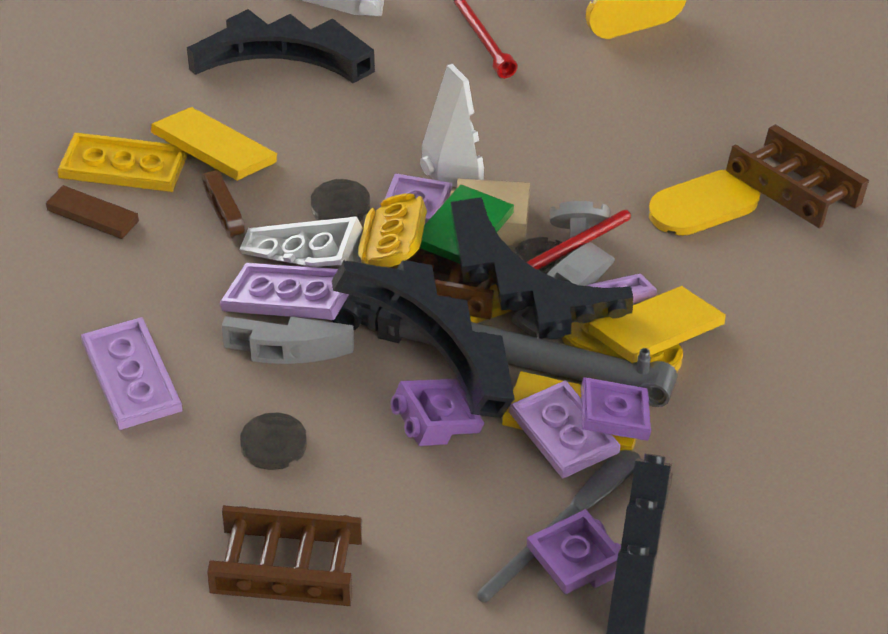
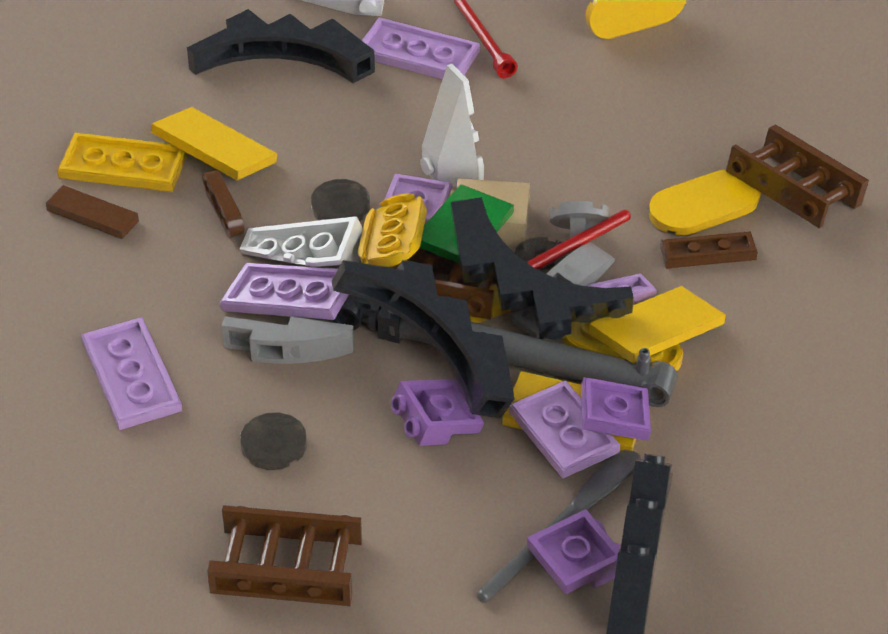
none -> lavender tile [362,17,480,79]
none -> reddish brown tile [660,231,758,269]

